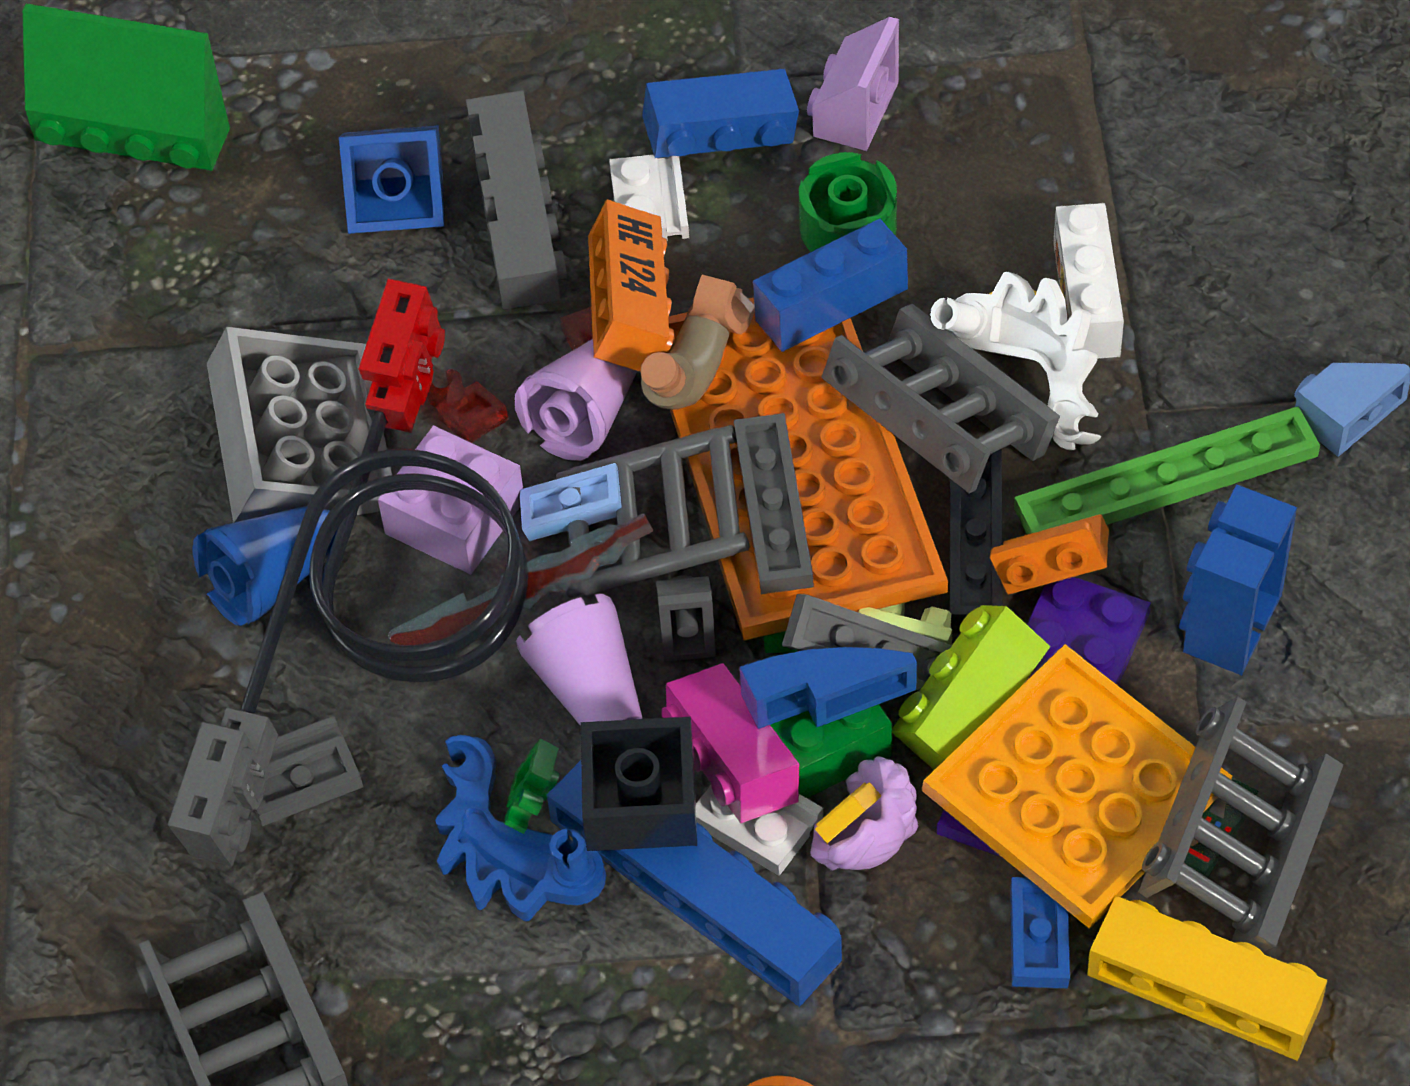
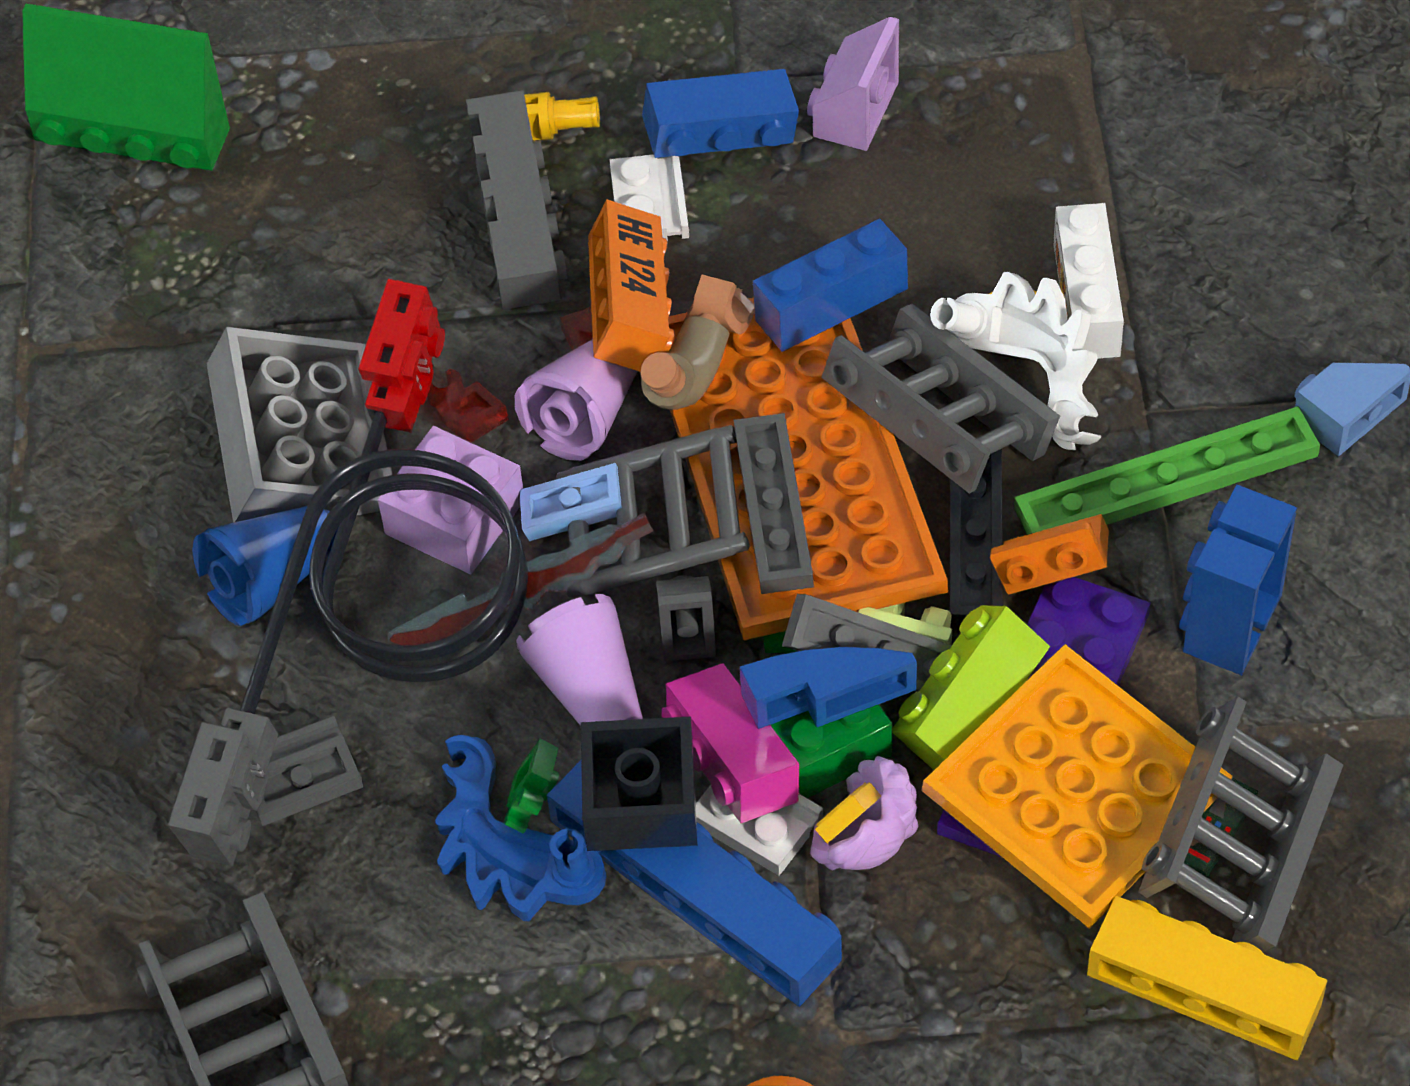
blue slope [339,125,445,234] -> none
green brick [799,152,897,252] -> none
blue plate [1010,877,1070,989] -> none
none -> yellow arm [524,92,600,140]

